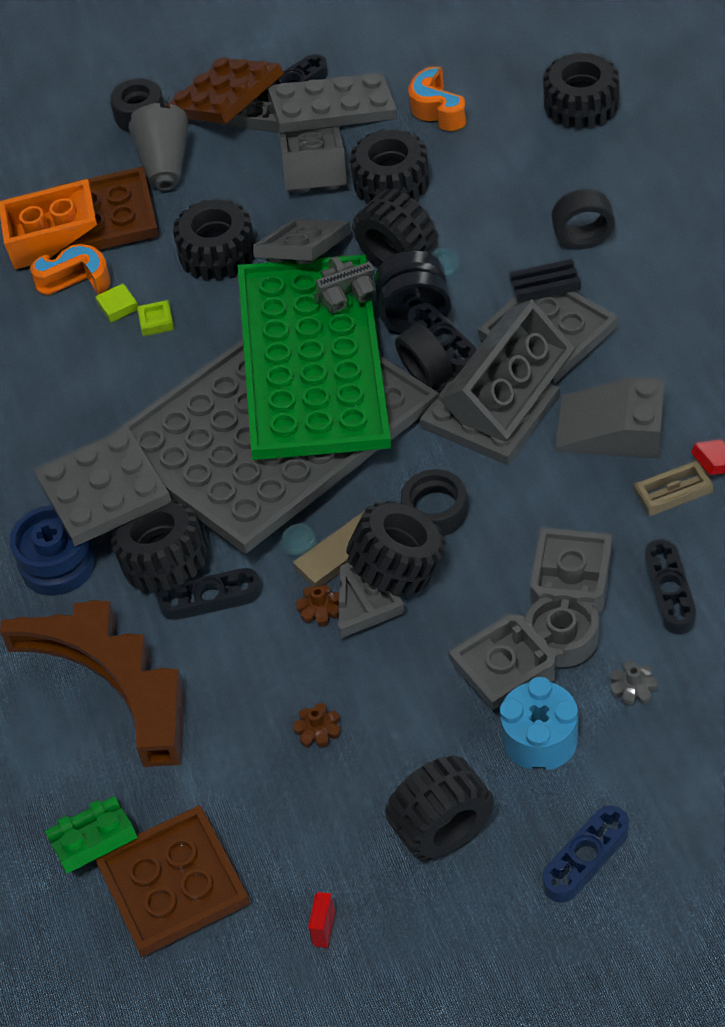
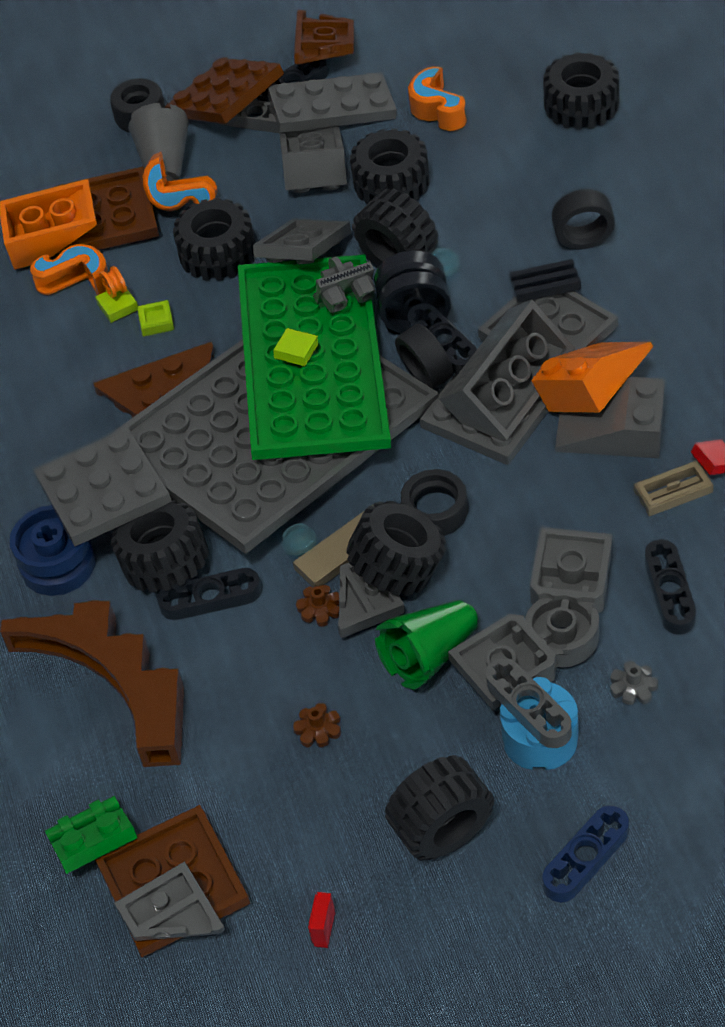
none -> reddish brown wing [93,341,215,418]
none -> orange bush [99,266,127,298]
none -> dark grey wing [114,861,224,941]
none -> orange animal [143,152,217,211]
none -> lime tile [273,328,318,366]
none -> reddish brown wing [294,10,354,64]
none -> green cone [375,600,478,689]
none -> dark grey beam [485,658,572,748]
none -> orange slope [531,341,653,413]

